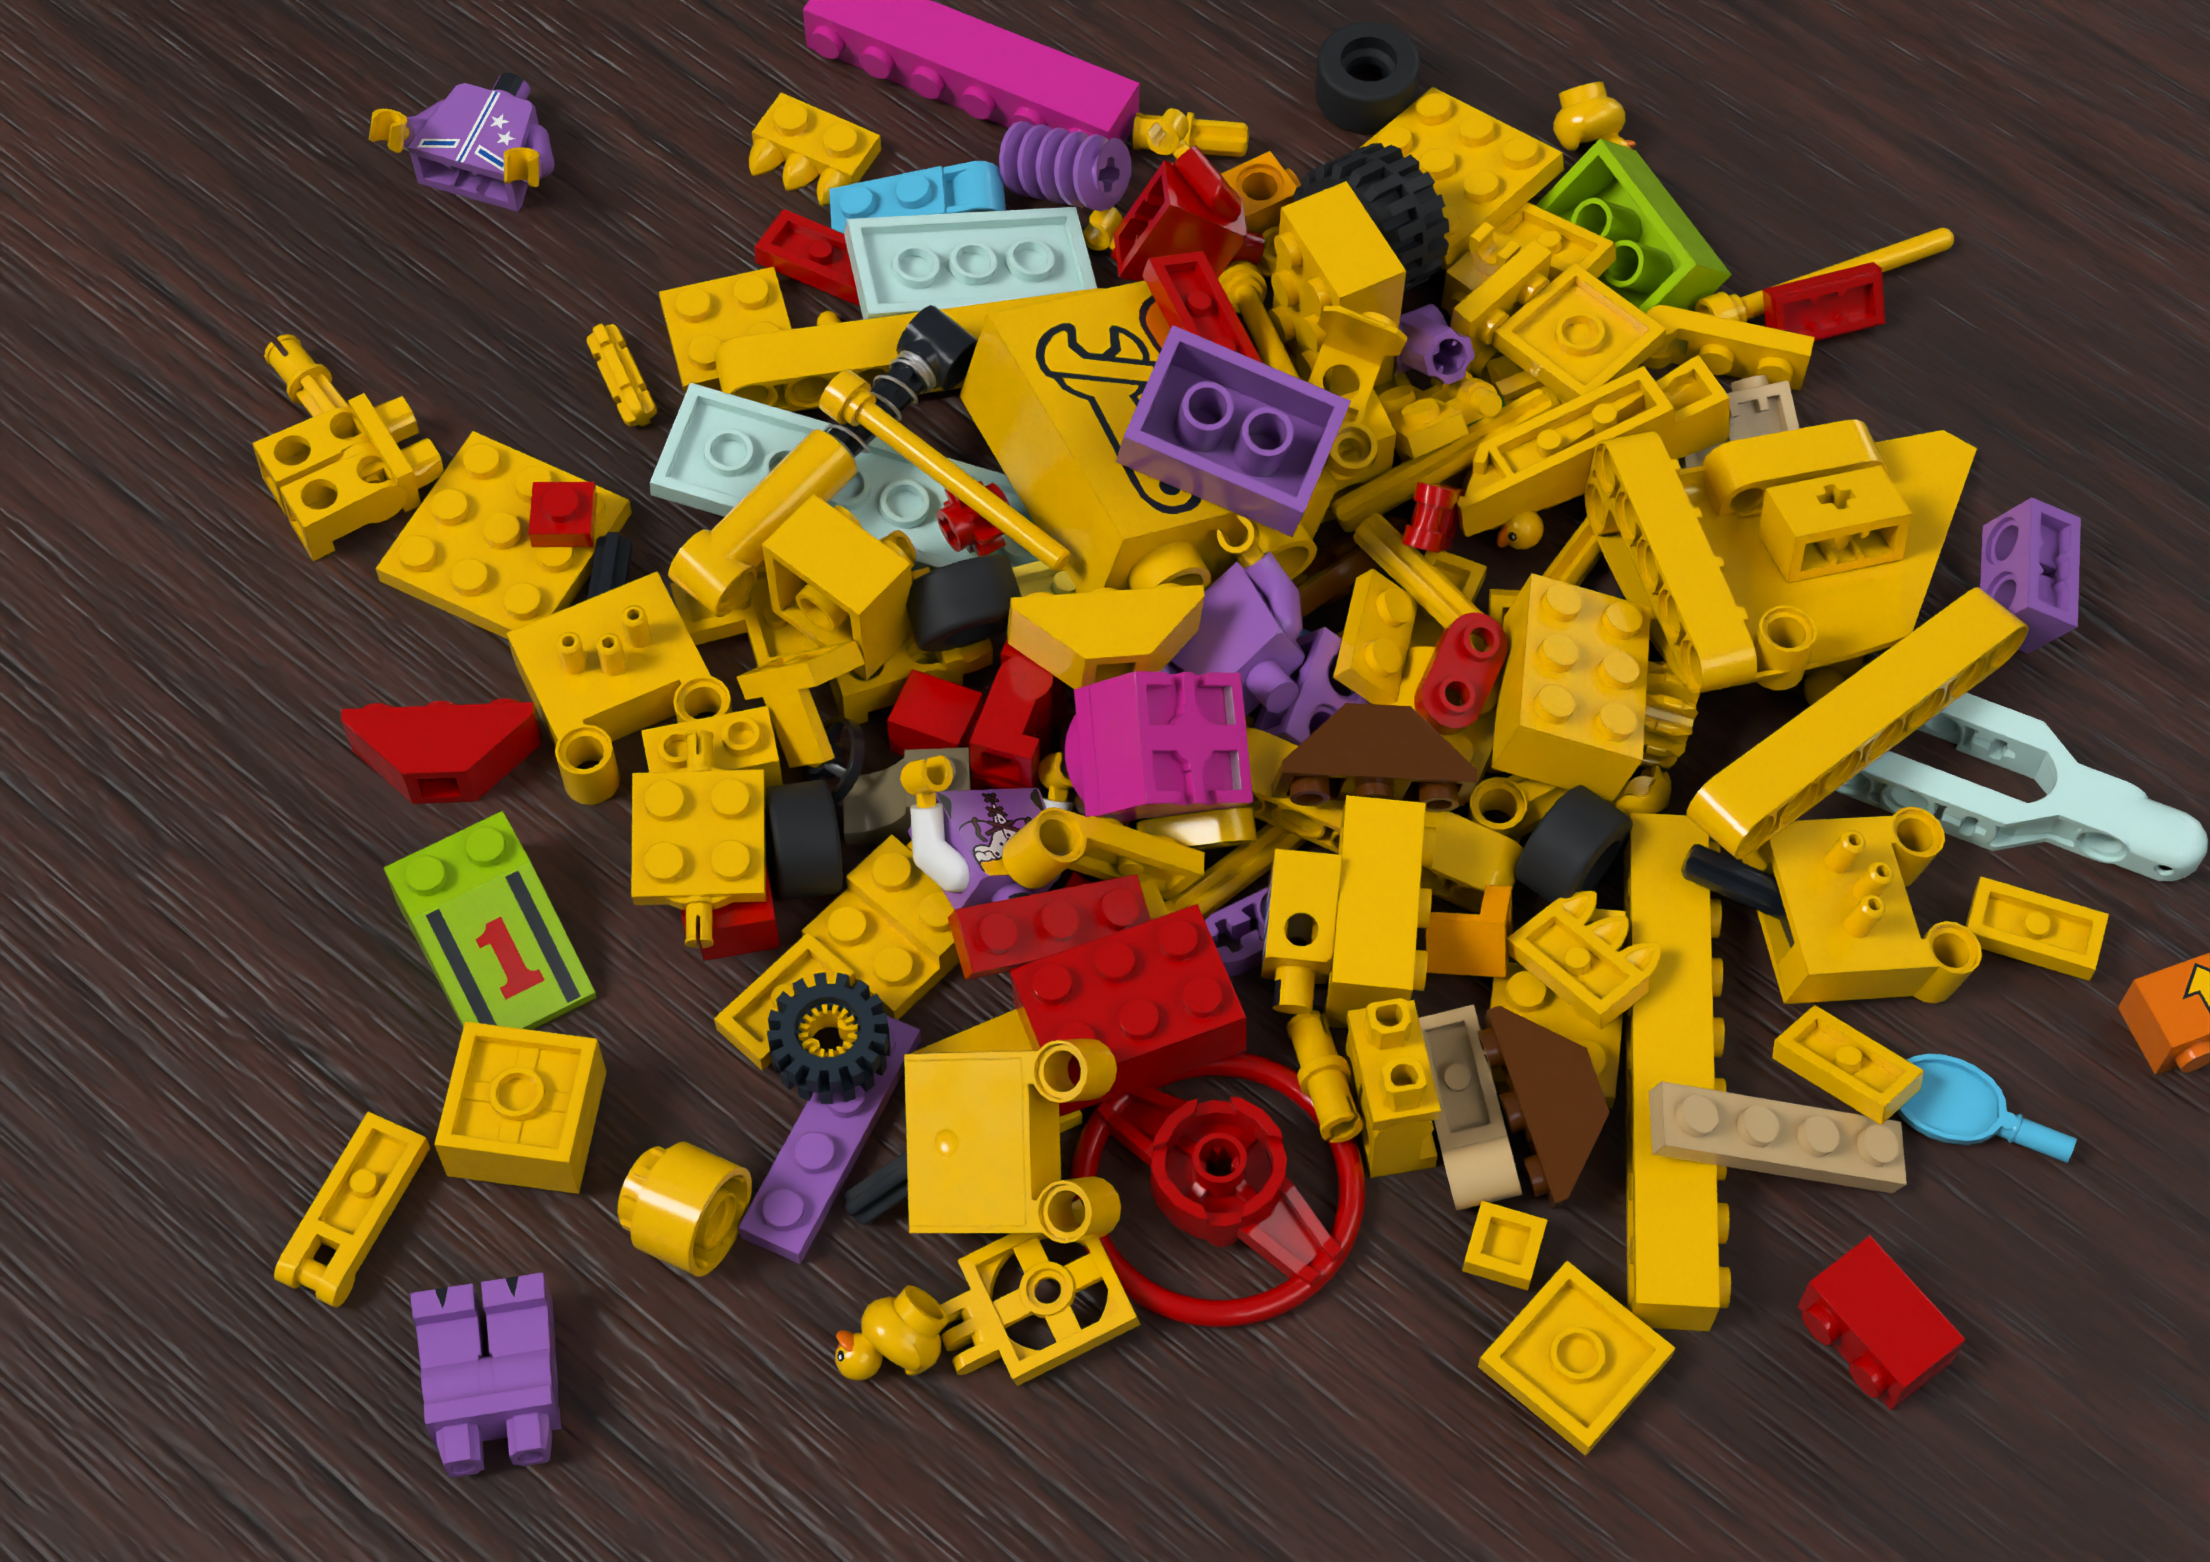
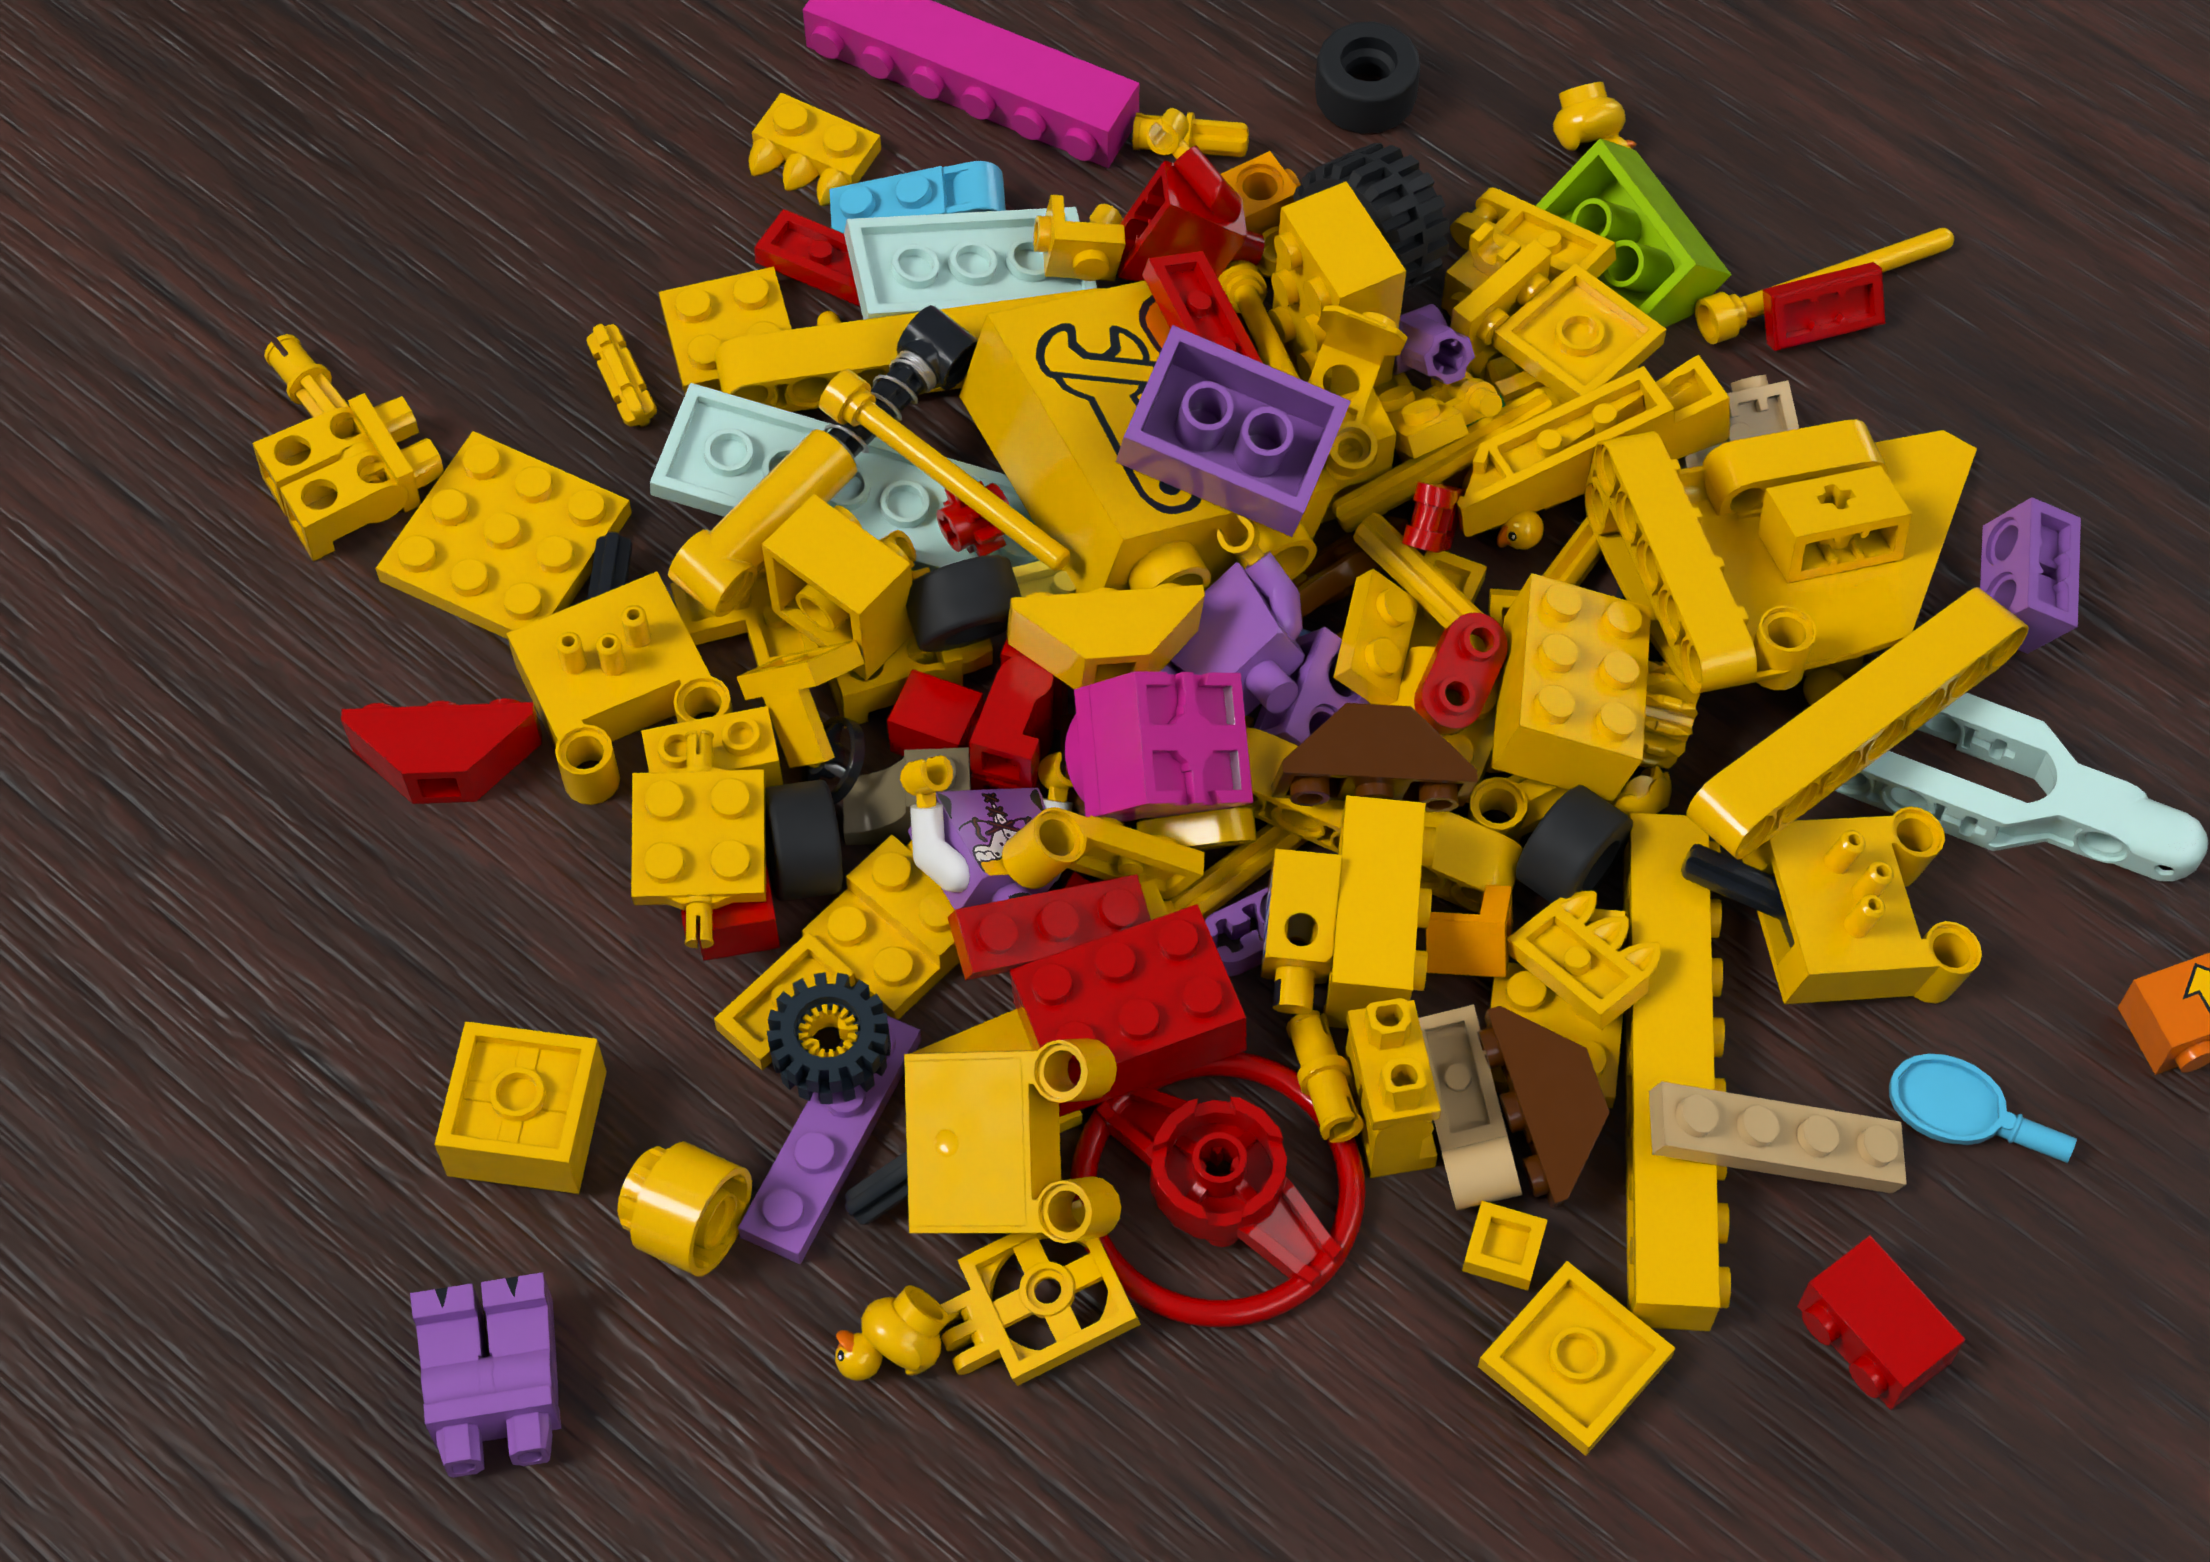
yellow plate [274,1112,431,1308] -> none
medium lavender torso [368,73,555,212] -> none
lime slope [384,811,597,1030] -> none
red plate [528,482,598,547] -> none
medium lavender piece [999,121,1131,211] -> none
yellow plate [1360,87,1564,271] -> none
yellow plate [1642,305,1815,391] -> none
yellow plate [1772,1005,1924,1125] -> none
yellow plate [1965,876,2109,981] -> none
none -> yellow bracket [1033,195,1126,281]

